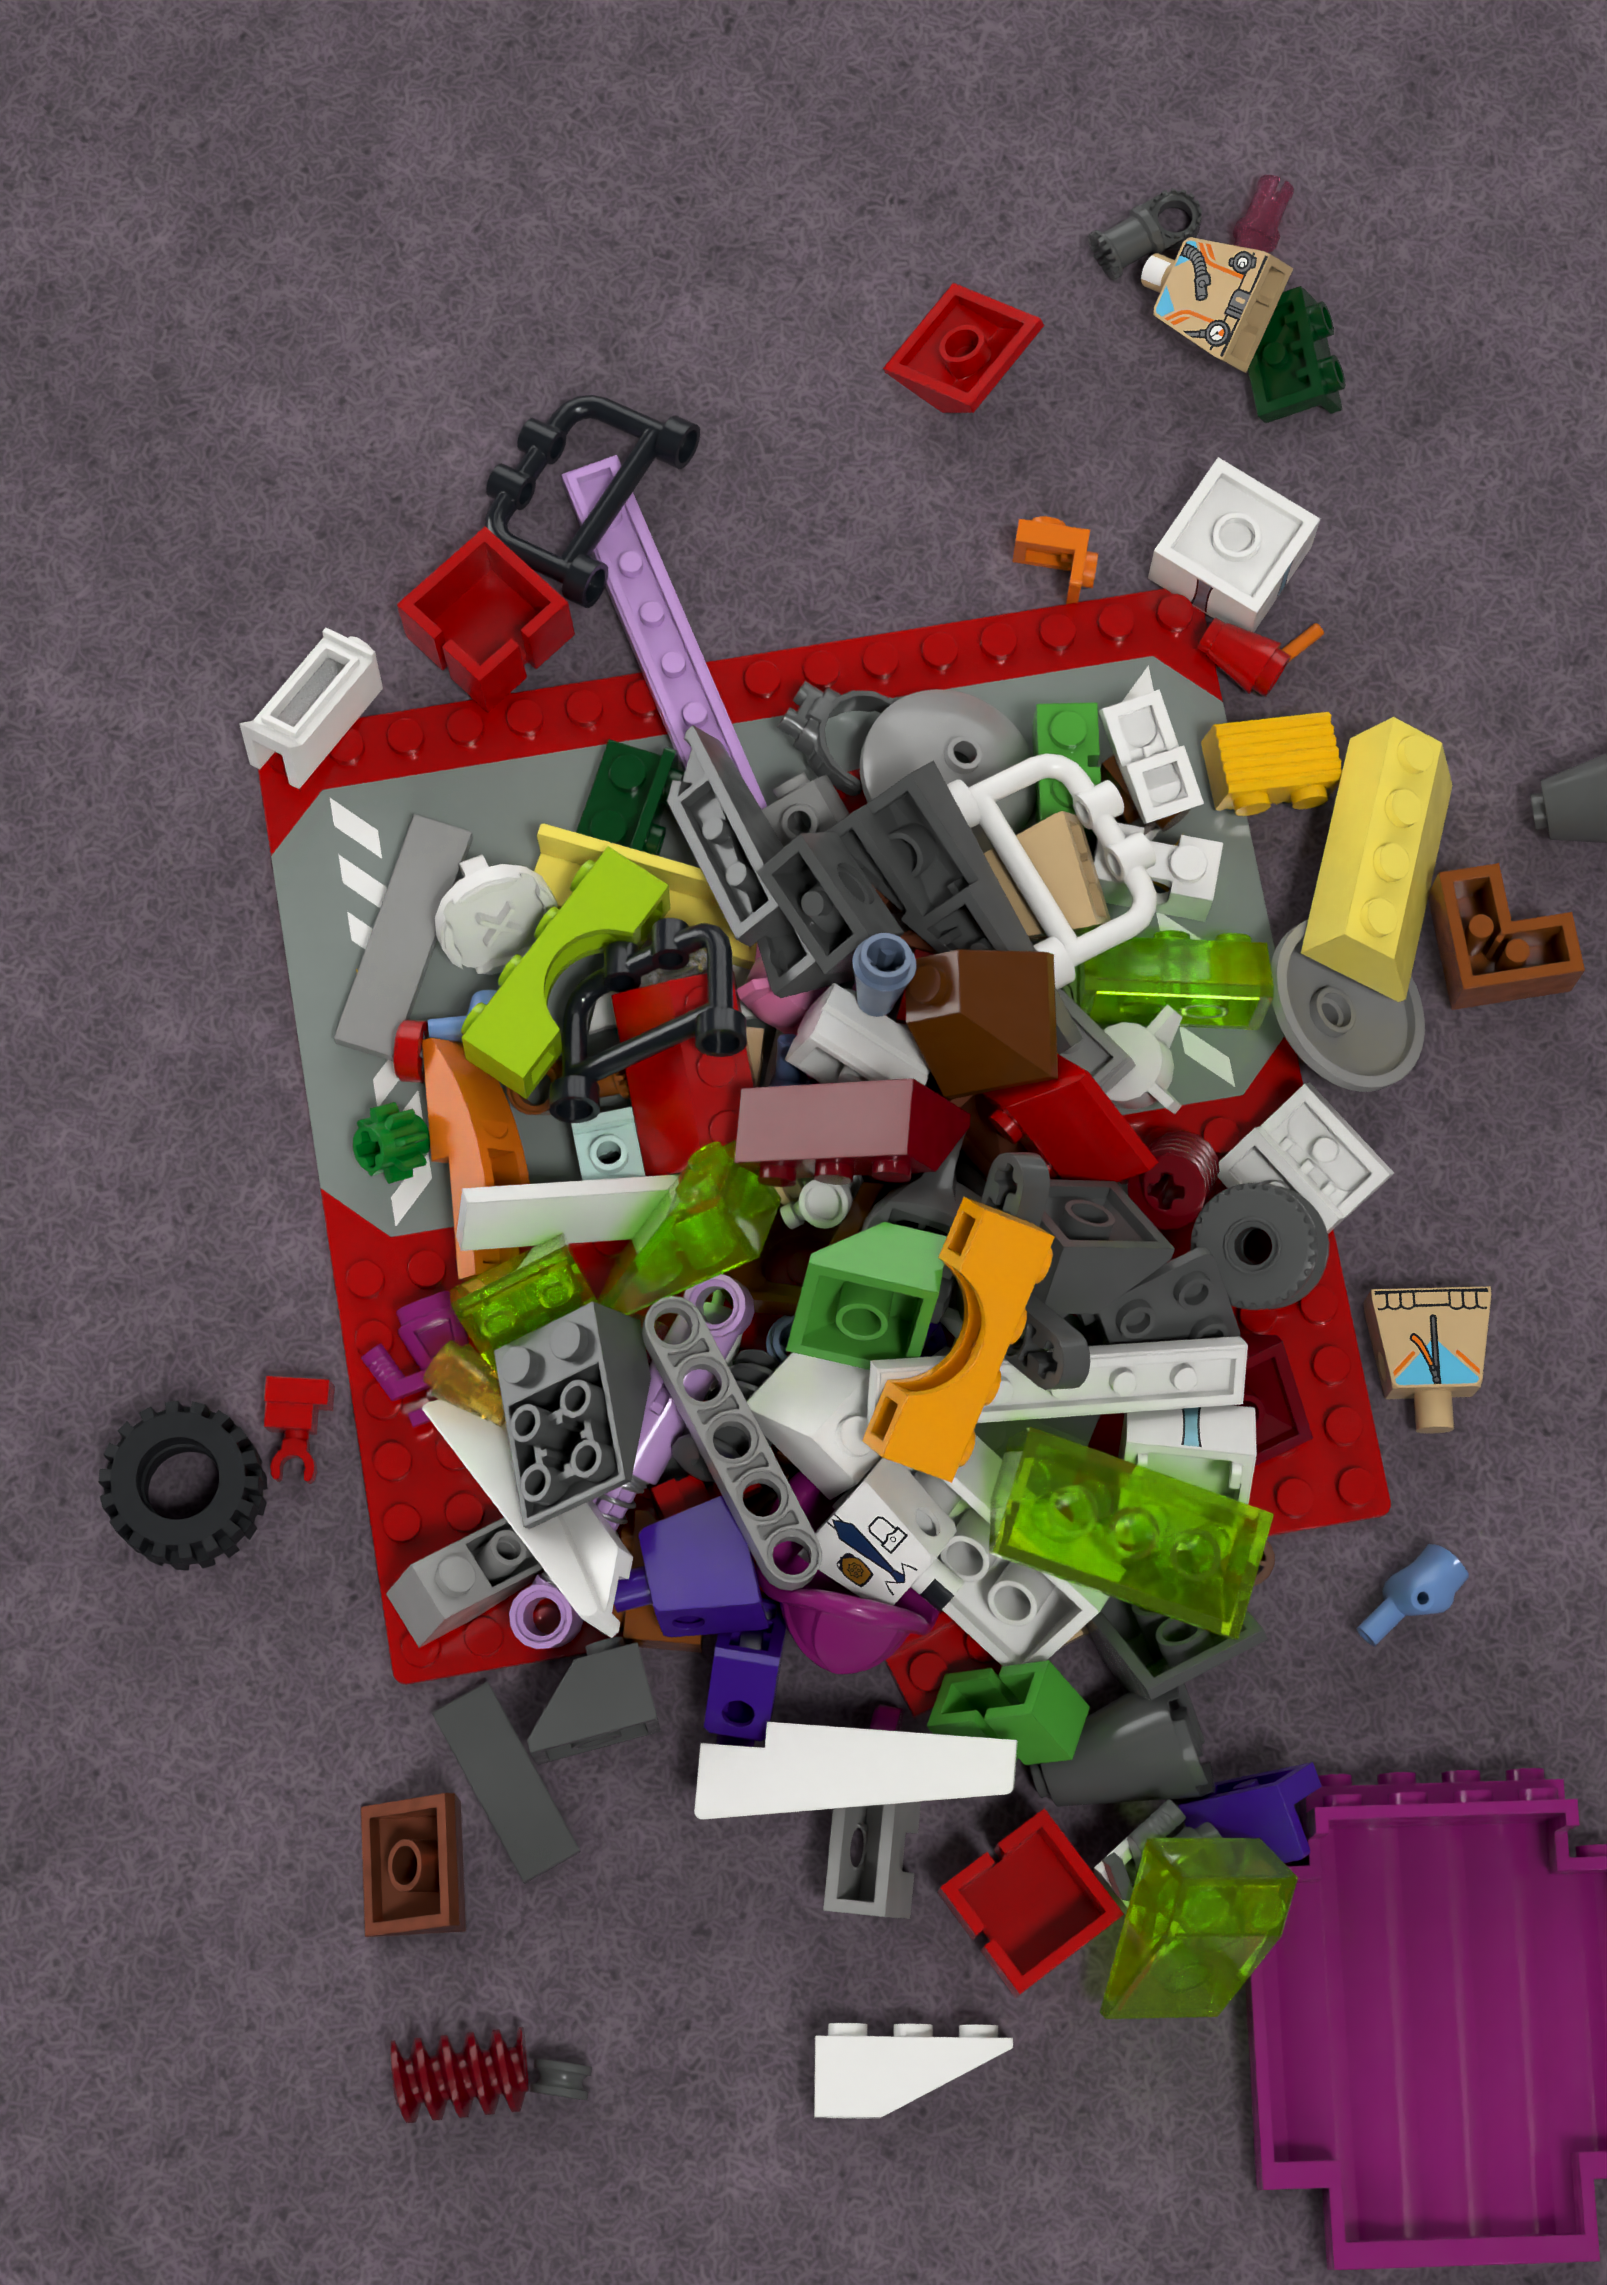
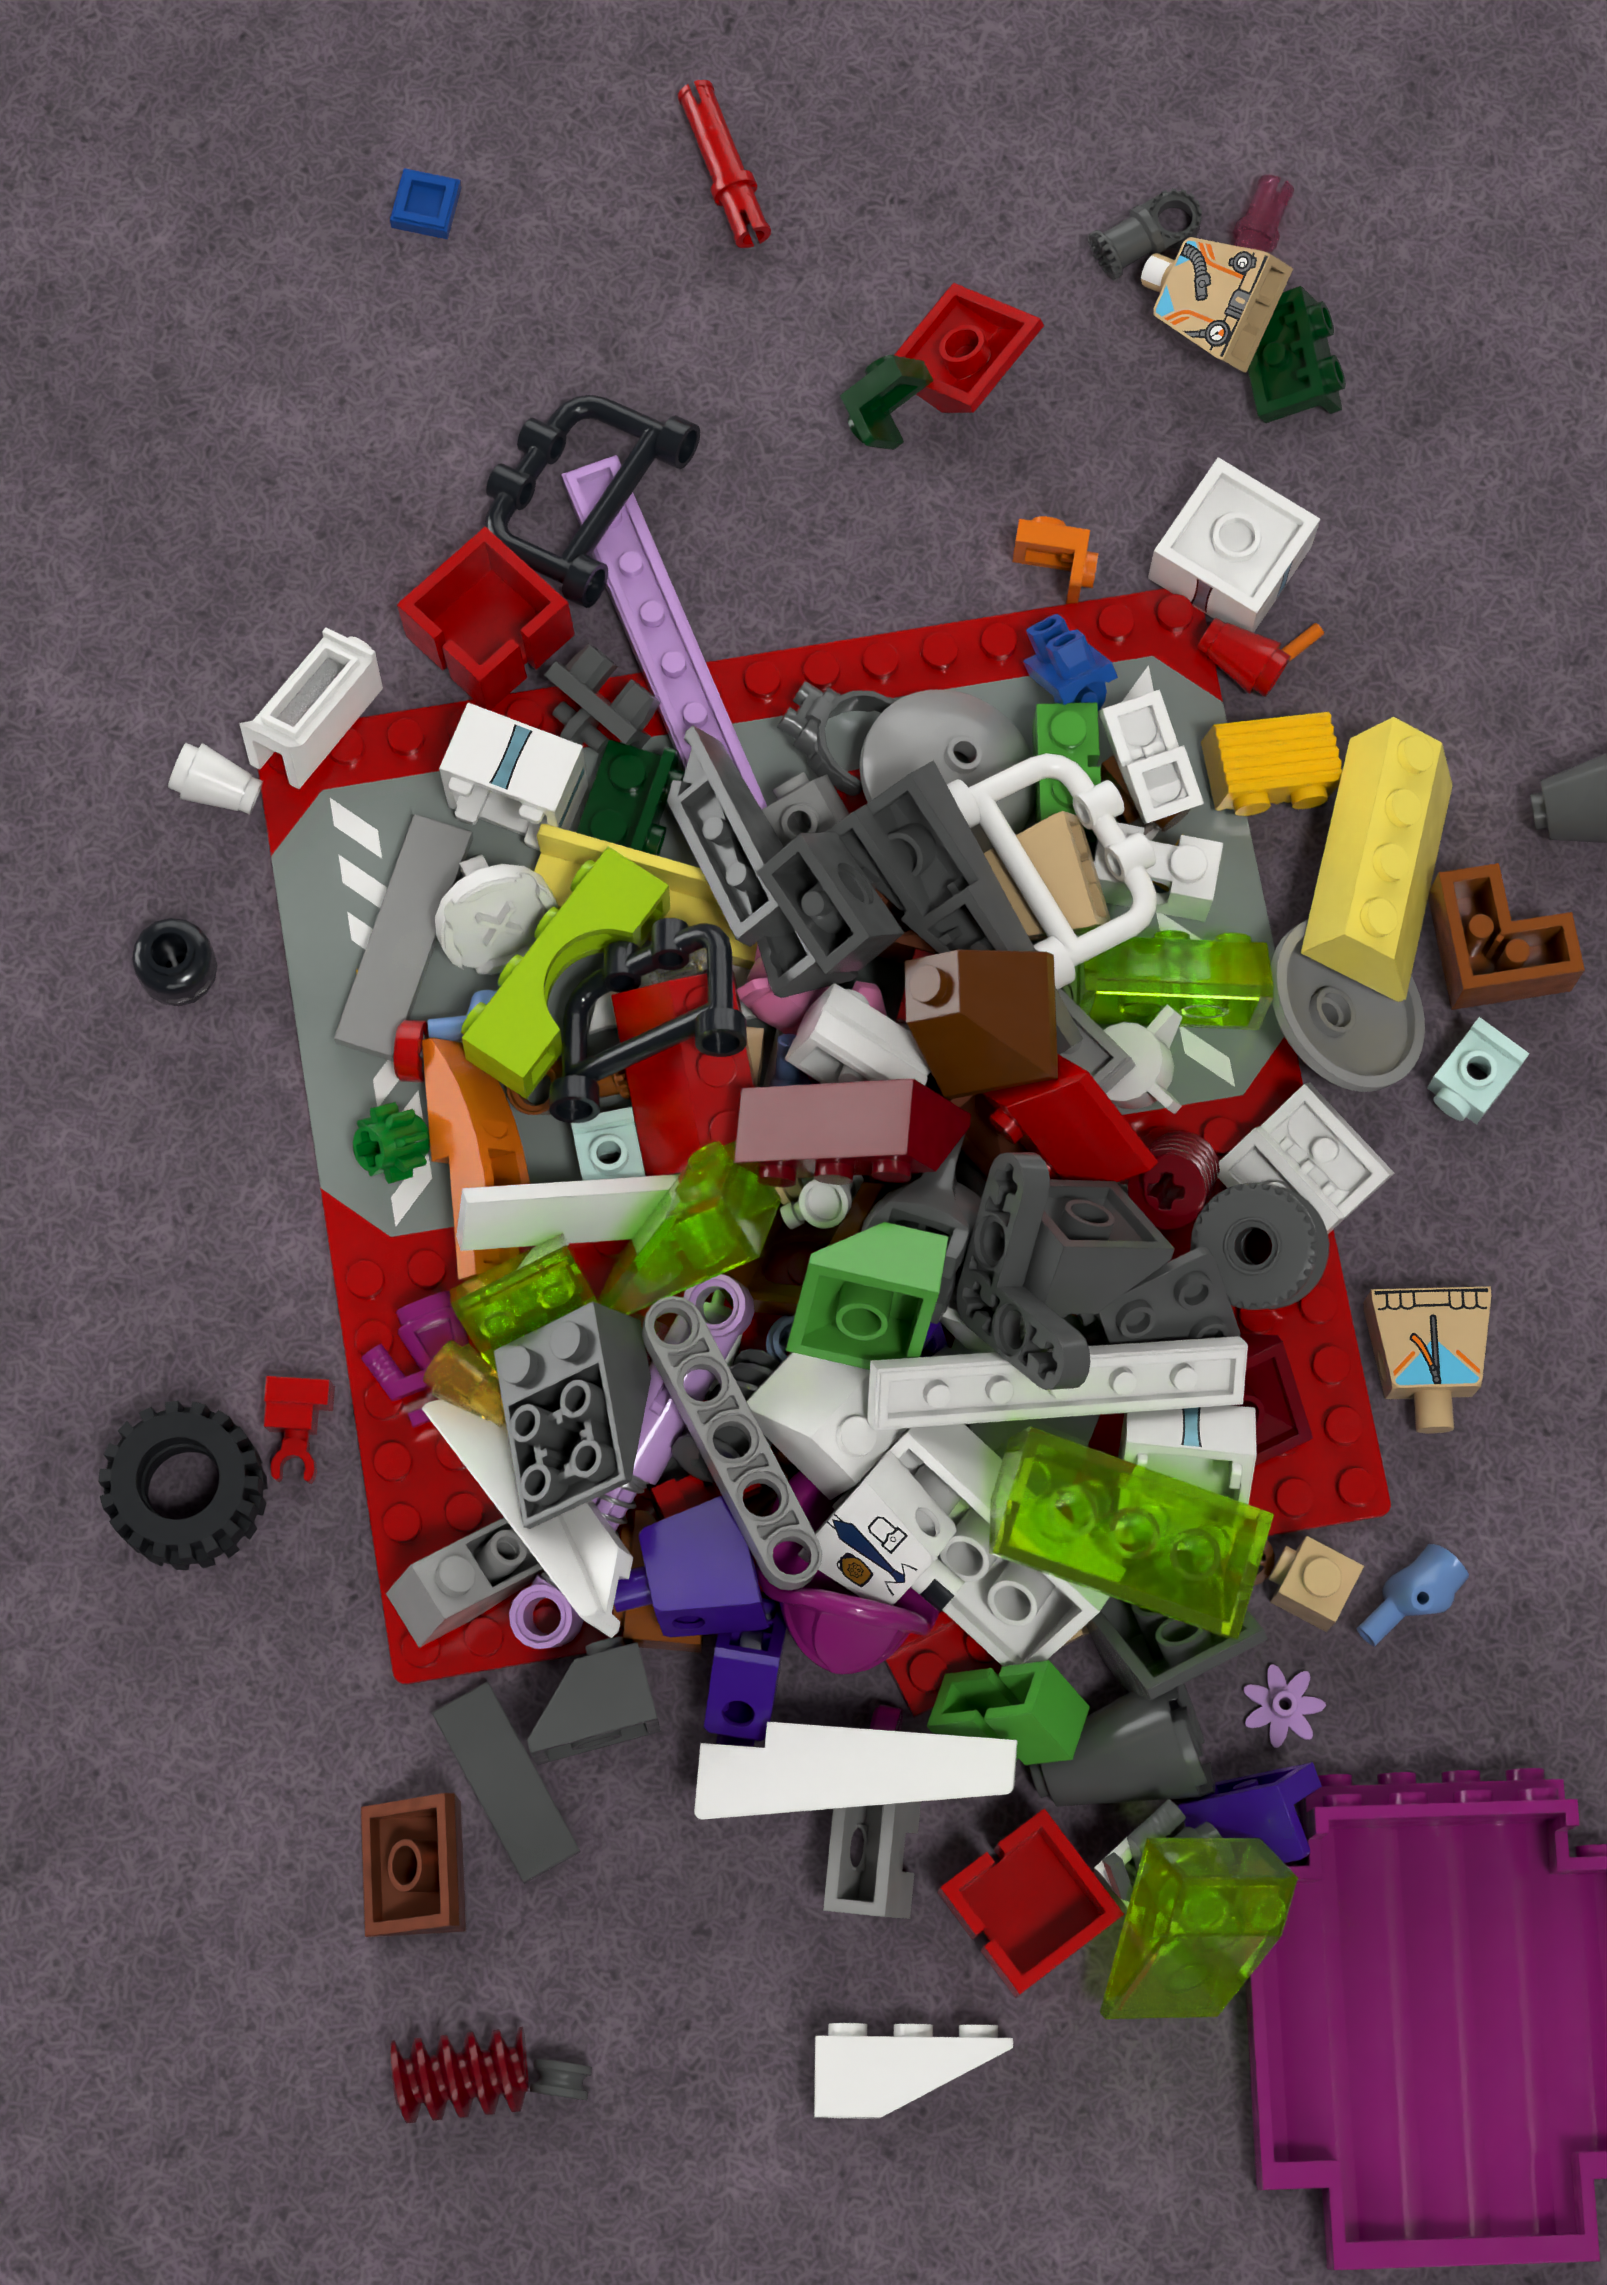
sand blue cone [852,933,916,1017] -> none
light orange arch [862,1197,1055,1483] -> none
none -> black head [132,918,218,1006]
none -> white cone [168,743,263,815]
none -> blue tile [390,168,462,239]
none -> white container [439,703,588,851]
none -> dark grey hips [544,644,660,753]
none -> red pin [677,80,771,248]
none -> dark green bracket [840,355,933,450]
none -> blue hips [1023,614,1118,711]
none -> lavender plant [1243,1664,1326,1748]
none -> tan brick [1269,1536,1364,1632]
none -> light aqua brick [1427,1017,1530,1125]

